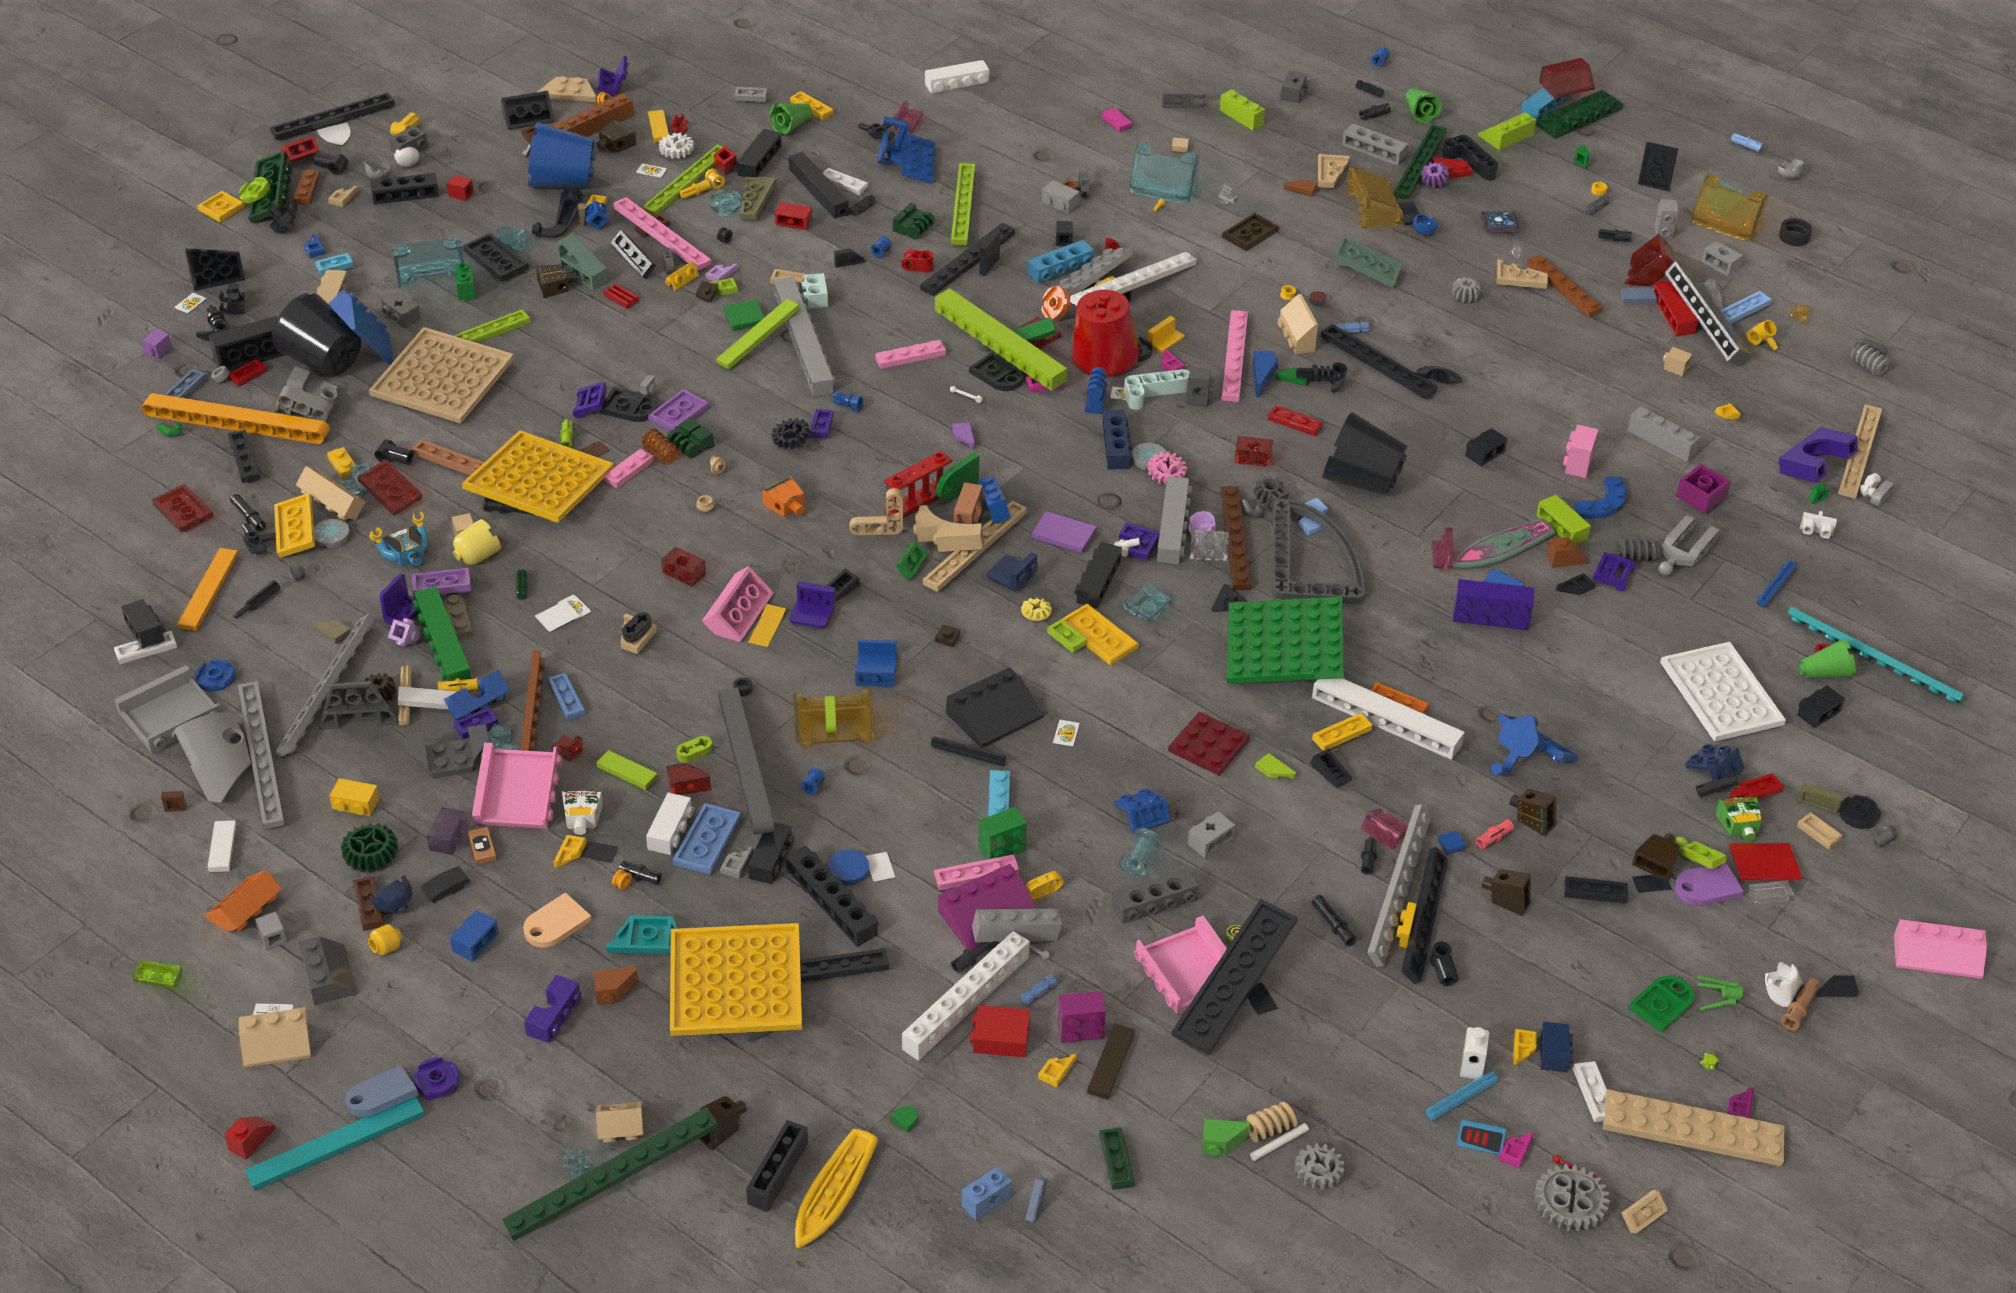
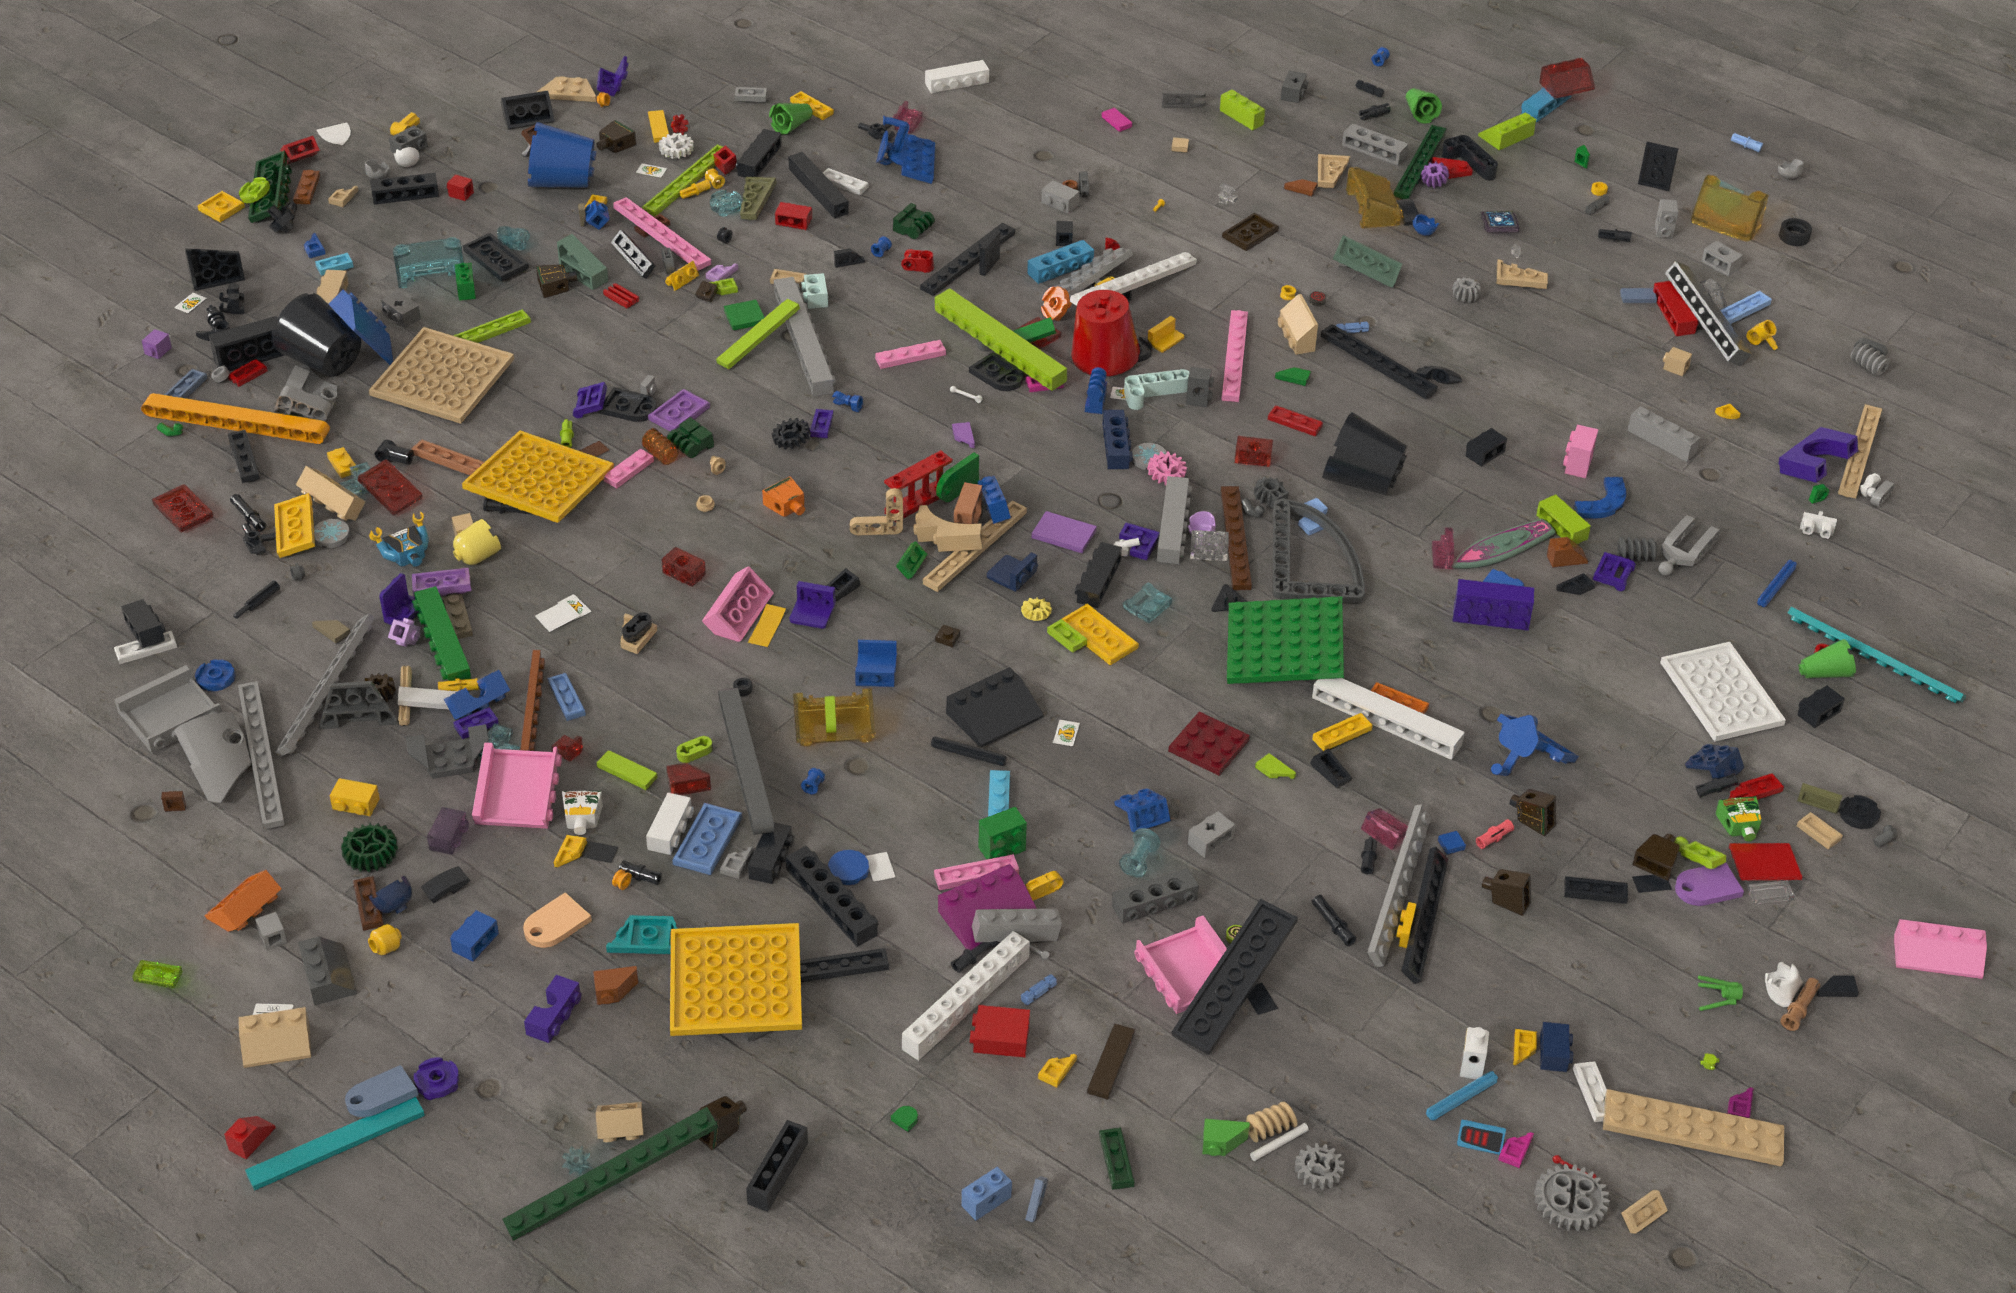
light orange tile [177,548,238,631] -> none
white tile [208,820,237,872] -> none
black plate [270,92,395,140] -> none
black piece [313,152,349,175] -> none
tile [467,827,497,865] -> none
dark green axle [516,569,527,600] -> none
black animal [532,186,584,237] -> none
dark orange brick [552,93,634,137] -> none
yellow piece [795,1129,879,1249] -> none
black axle [849,195,876,216] -> none
lime plate [951,163,975,246] -> none
magenta brick [1057,991,1106,1043] -> none
clear light blue windscreen [1129,143,1200,204] -> none
dark pink tile [1161,349,1186,371] -> none
blue slope [1252,351,1278,397] -> none
black piece [1295,362,1347,393] -> none
black piece [1430,941,1459,987] -> none
dark orange plate [1527,254,1603,317] -> none
dark green plate [1535,90,1623,139] -> none
clear red wedge [1625,233,1676,287] -> none
green tile [1628,976,1694,1033] -> none
magenta brick [1676,464,1731,514] -> none
clear yellow piece [1790,304,1811,322] -> none

